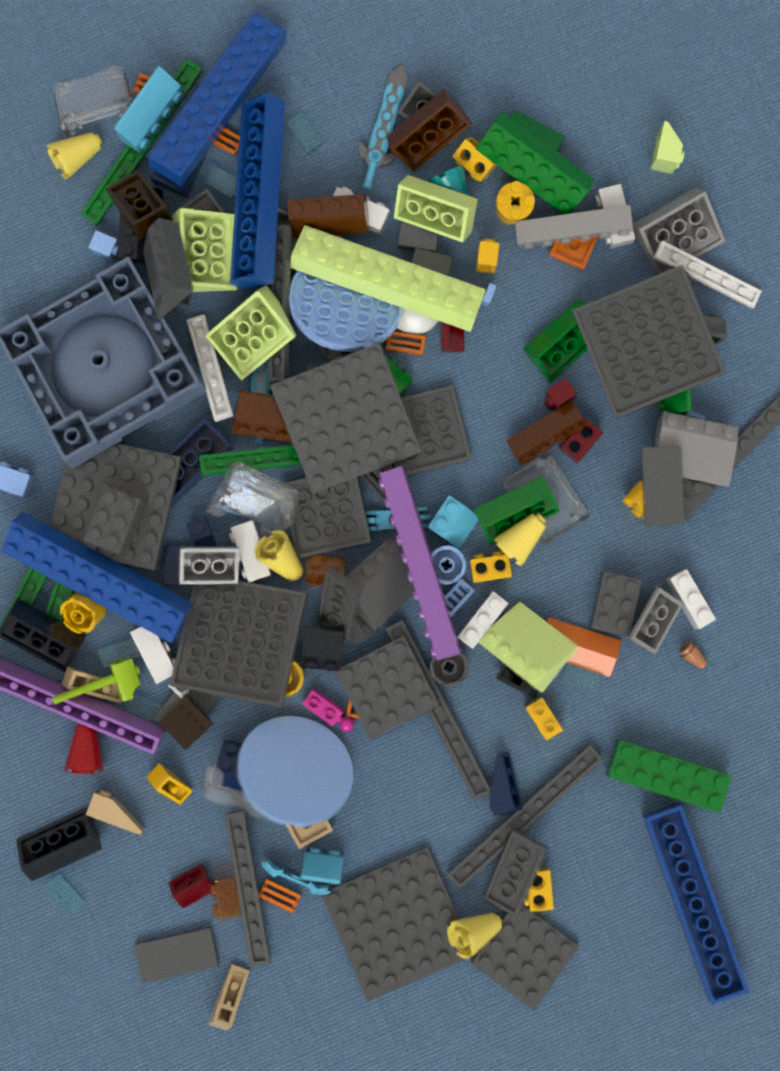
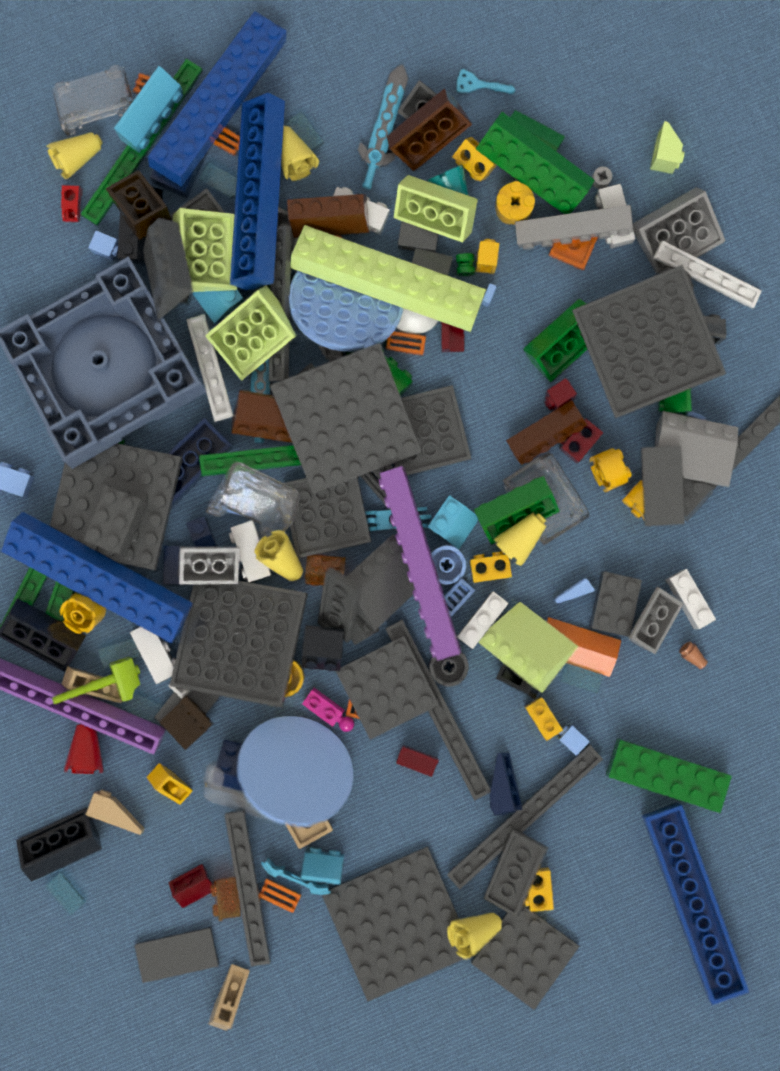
none -> red leg [61,185,83,222]
none -> medium azure slope [192,290,245,324]
none -> light yellow cone [281,126,319,181]
none -> dark red panel [396,745,439,777]
none -> medium azure piece [456,69,516,94]
none -> green wheel [456,253,475,276]
none -> light blue slope [553,578,595,603]
none -> light blue brick [557,724,590,756]
none -> yellow brick [589,448,632,492]
none -> light grey wheel [592,166,612,189]

